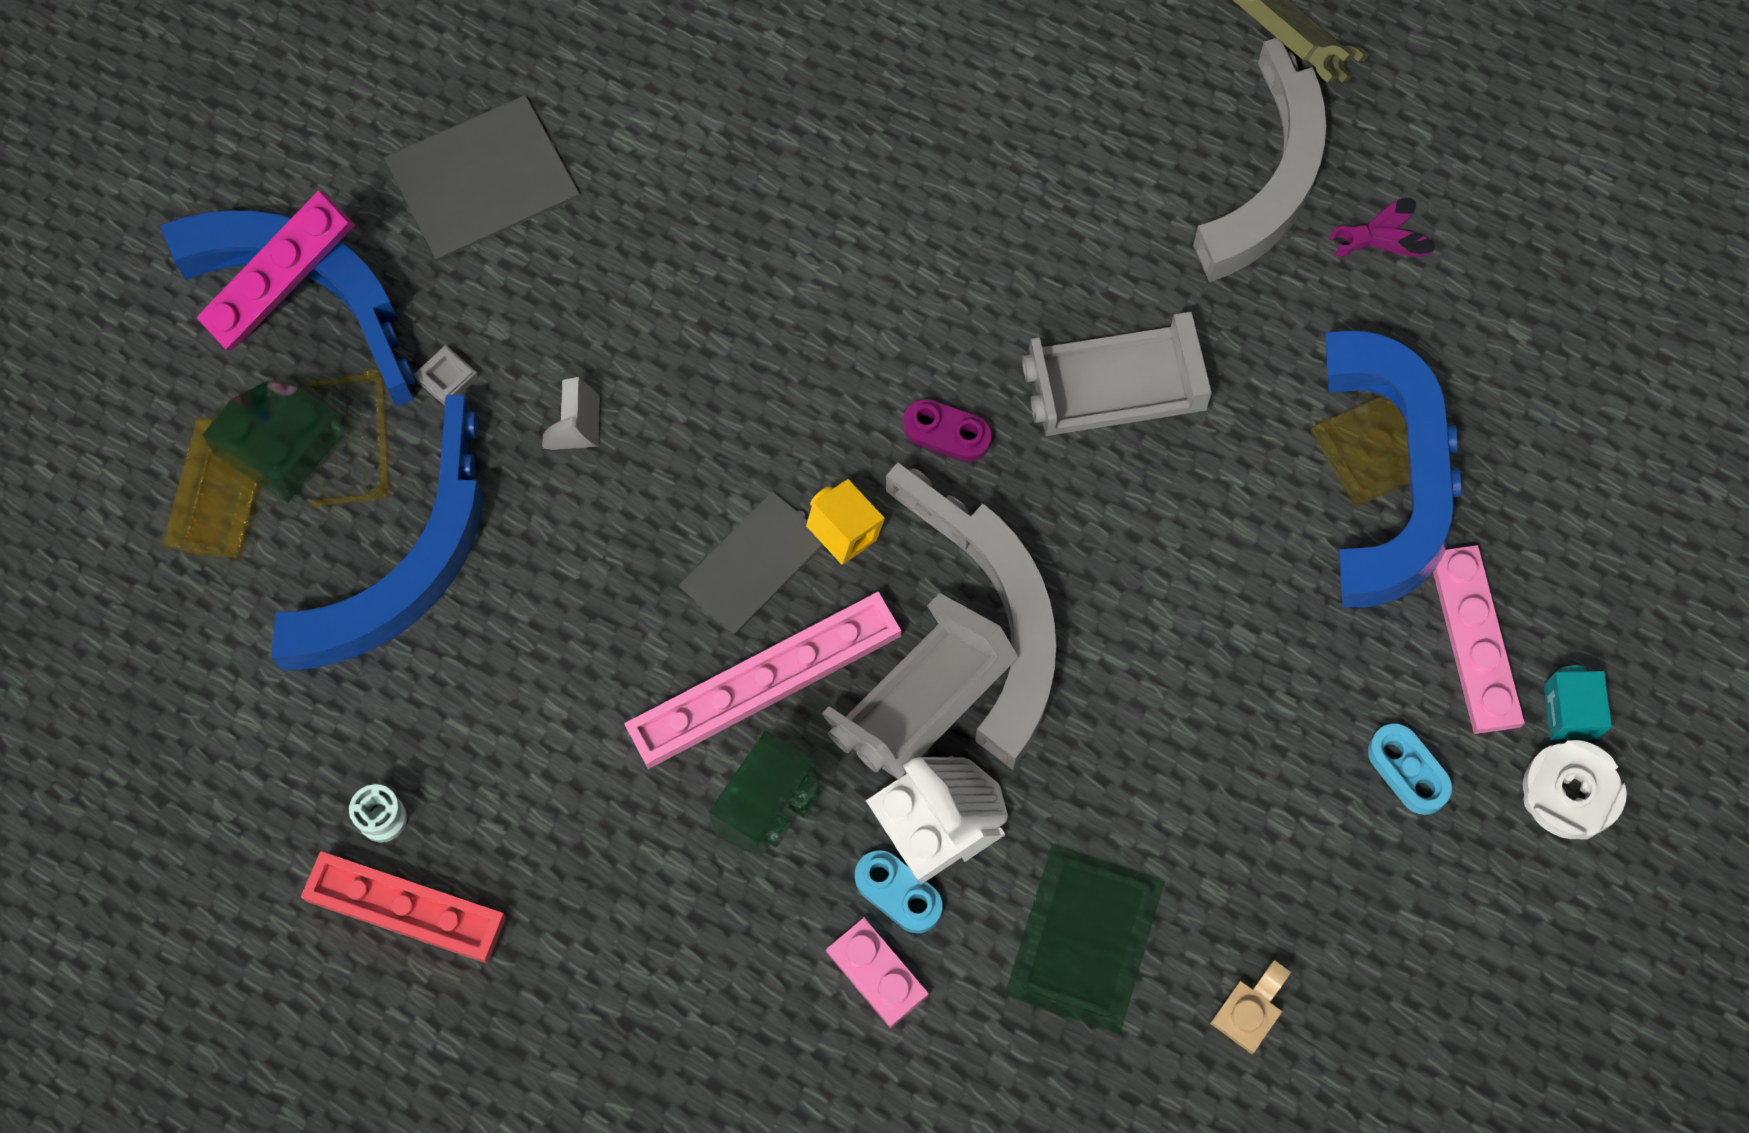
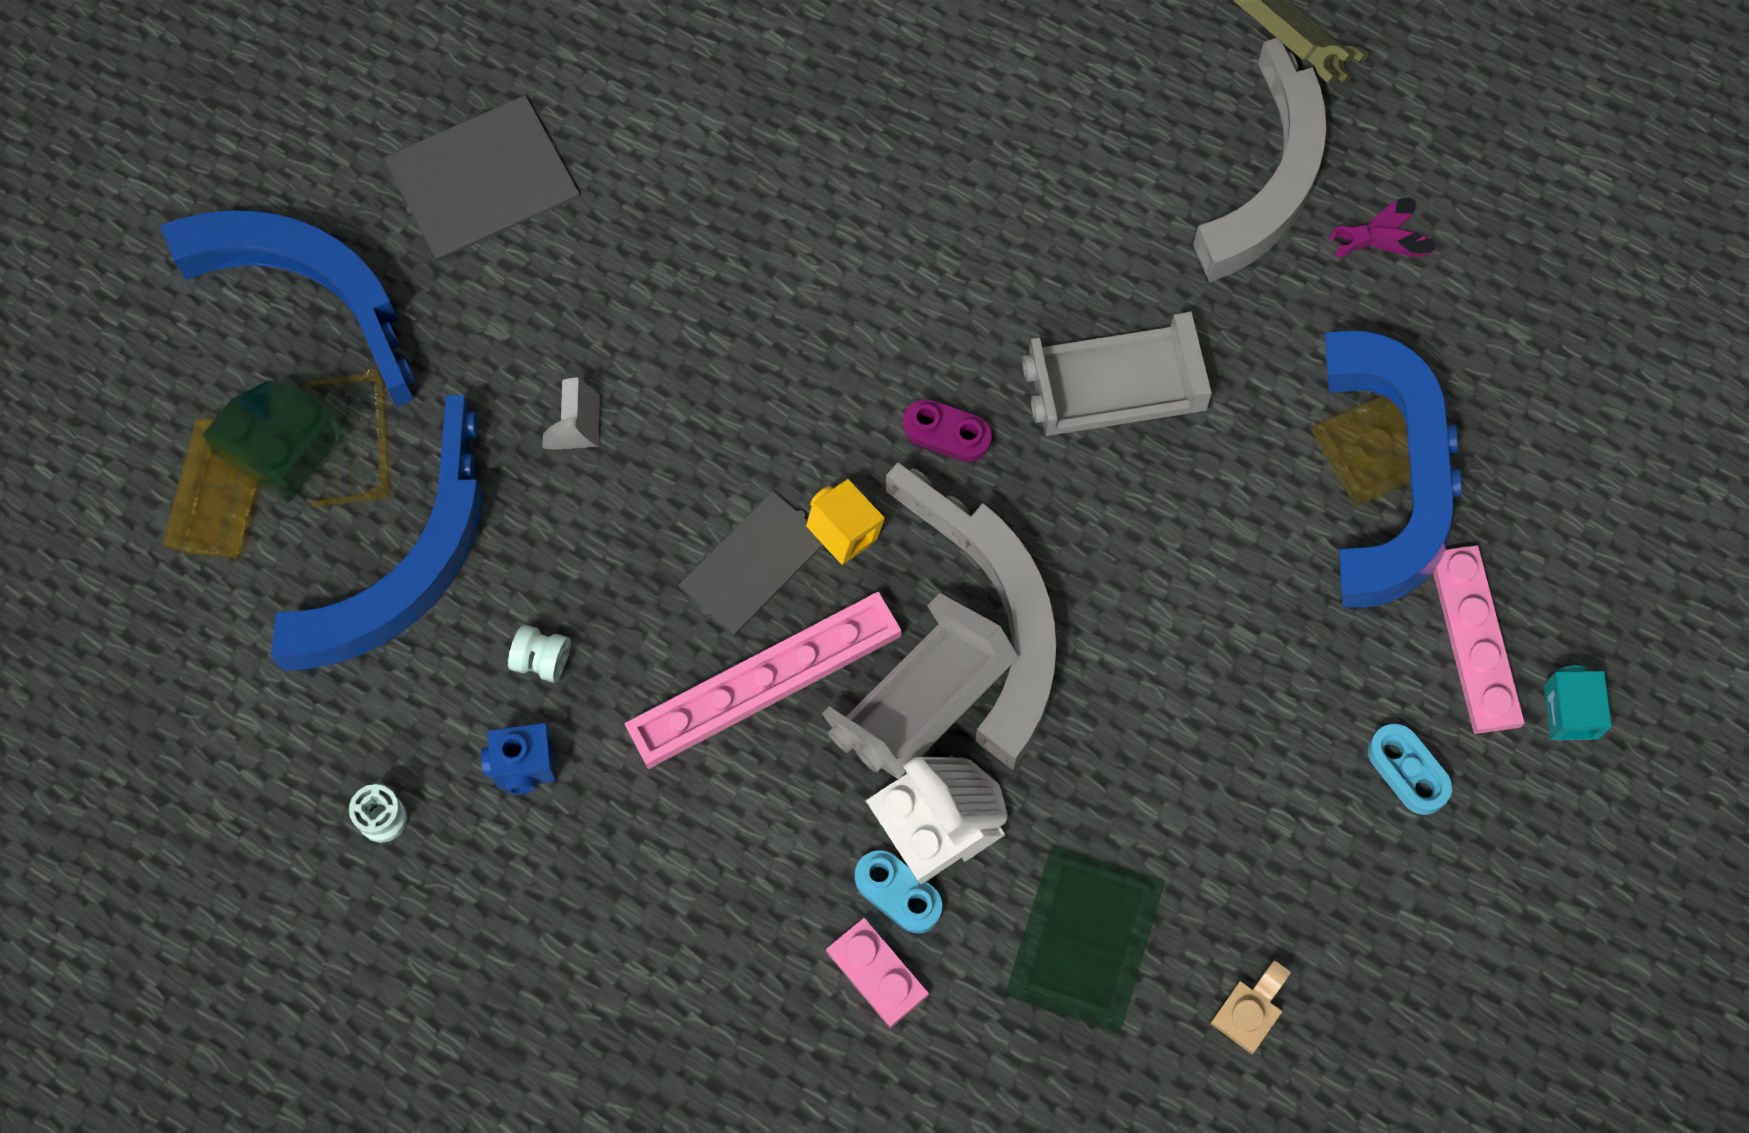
dark pink plate [197,190,355,350] -> none
coral plate [301,851,506,964] -> none
light grey tile [413,345,479,406] -> none
clear green slope [709,730,821,856] -> none
white plate [1523,740,1627,839] -> none
none -> blue brick [481,723,556,795]
none -> light aqua wheel [508,625,571,683]

